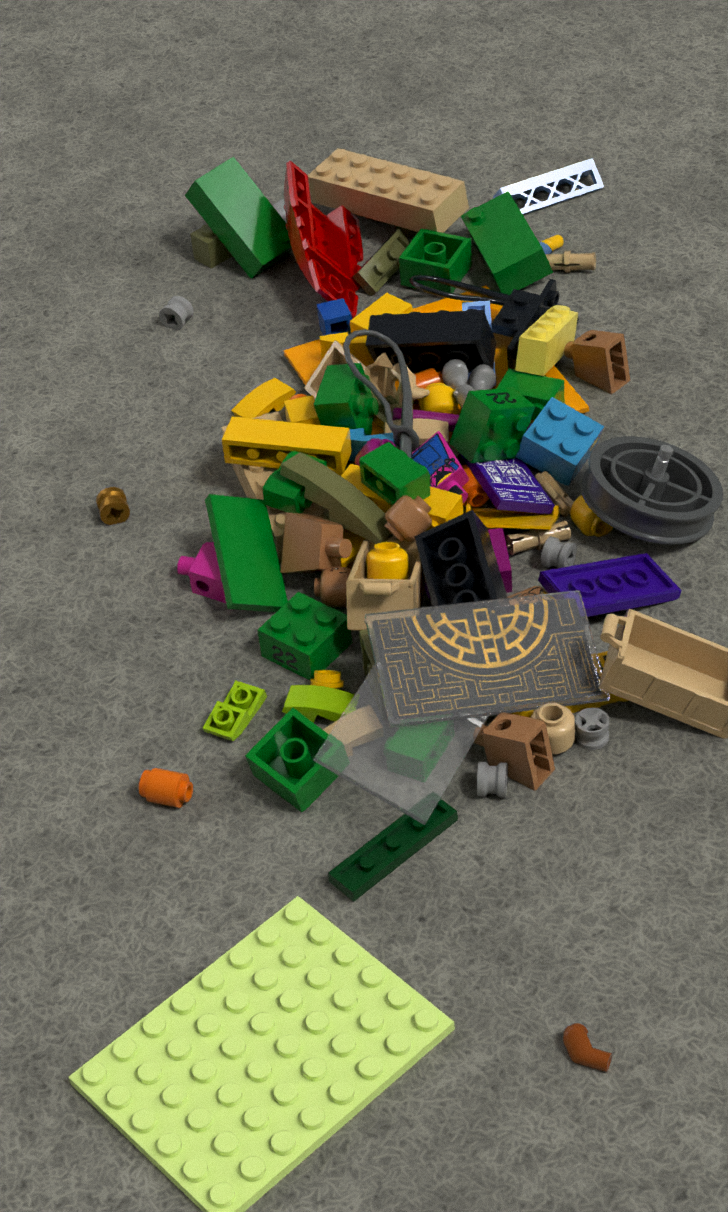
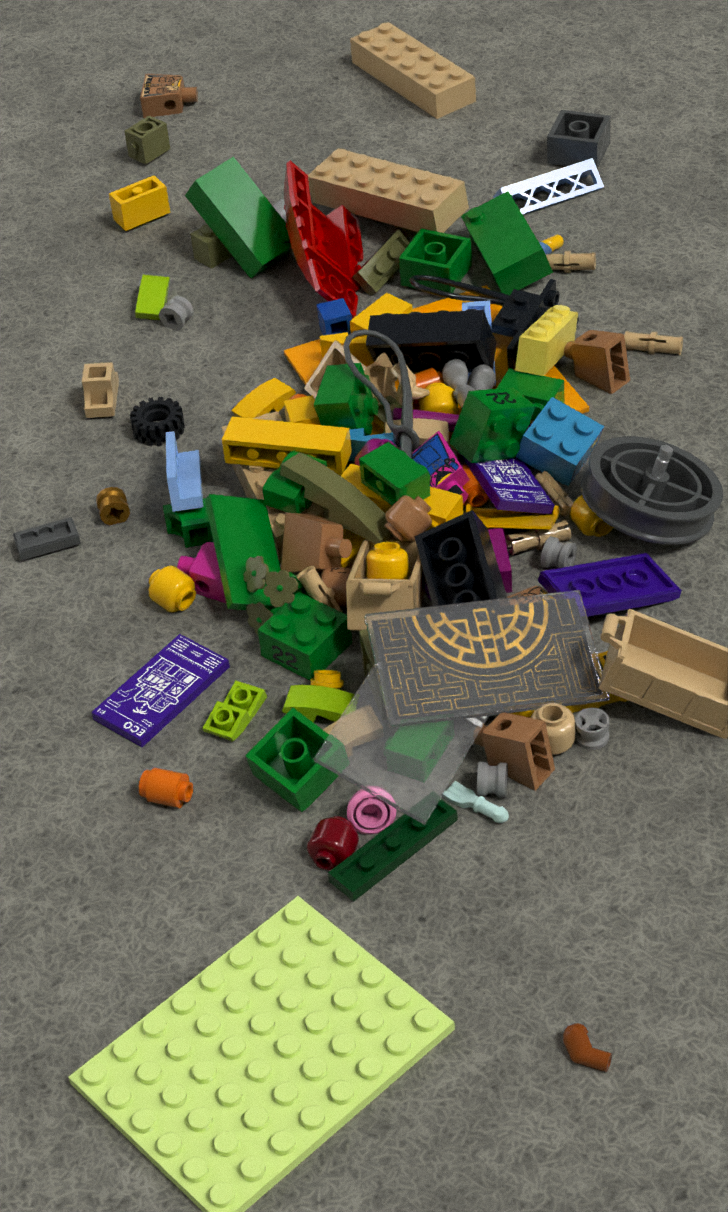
none -> dark grey plate [13,517,81,561]
none -> tan brick [82,362,119,418]
none -> dark purple tile [91,634,230,747]
none -> yellow brick [109,175,171,231]
none -> olive head [124,116,170,164]
none -> black tyre [130,397,185,446]
none -> lime slope [135,274,170,320]
none -> medium nougat torso [140,74,198,118]
none -> yellow head [148,566,196,613]
none -> green brick [163,498,213,548]
none -> light blue fence [166,431,203,512]
none -> olive plant [243,556,310,635]
none -> tan pin [296,566,343,613]
none -> dark red head [307,816,359,870]
none -> bright pink brick [347,787,396,834]
none -> tan brick [350,22,476,119]
none -> light aqua piece [441,781,509,823]
none -> dark grey brick [547,110,611,169]
none -> tan pin [624,331,683,355]

